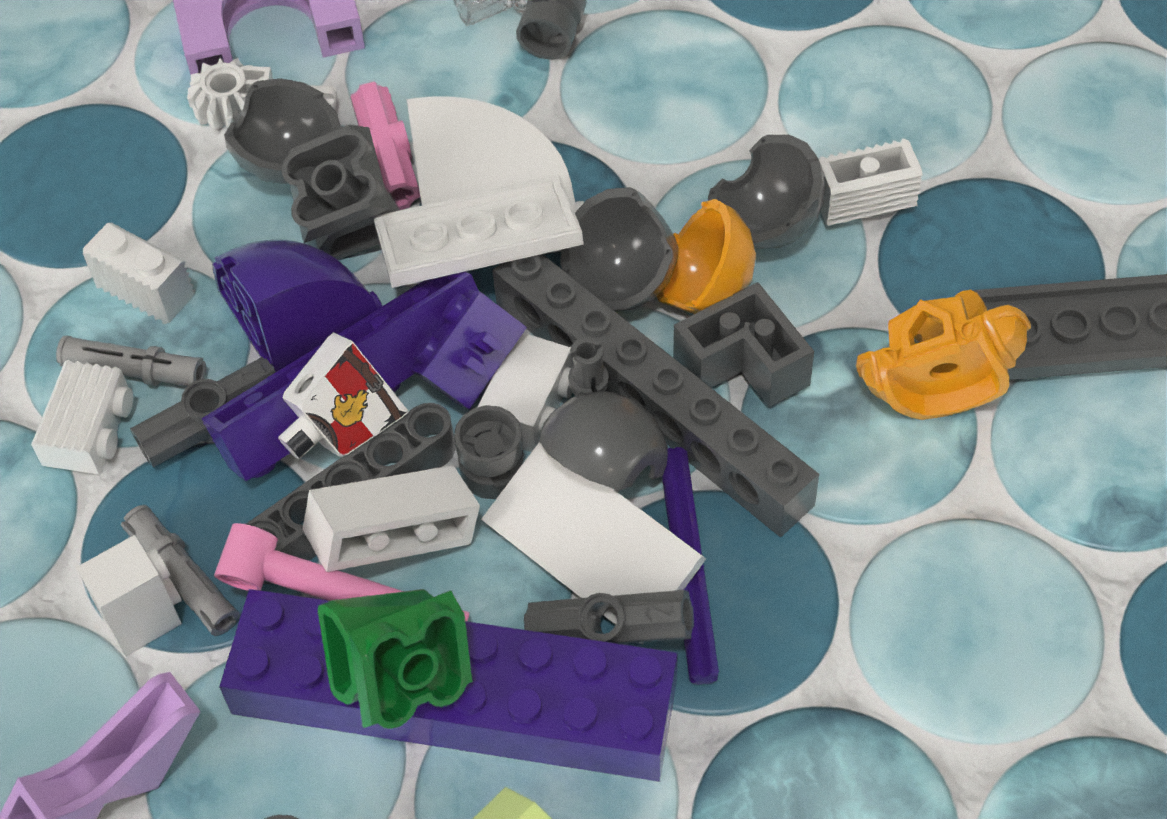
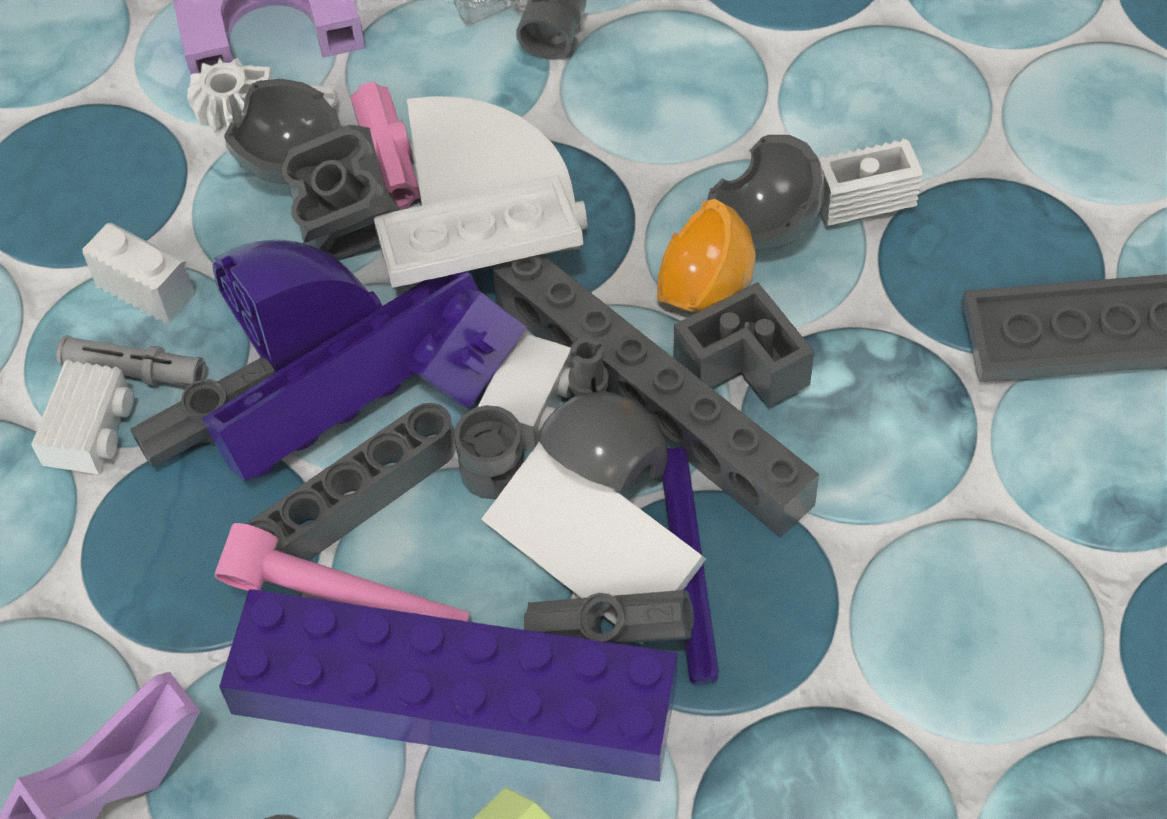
white brick [76,535,182,657] -> none
light grey pin [121,505,240,636] -> none
torso [278,332,409,460] -> none
white brick [302,465,480,572] -> none
green piece [318,589,472,729] -> none
dark grey cylinder [560,187,679,311] -> none
light orange piece [856,290,1031,420] -> none

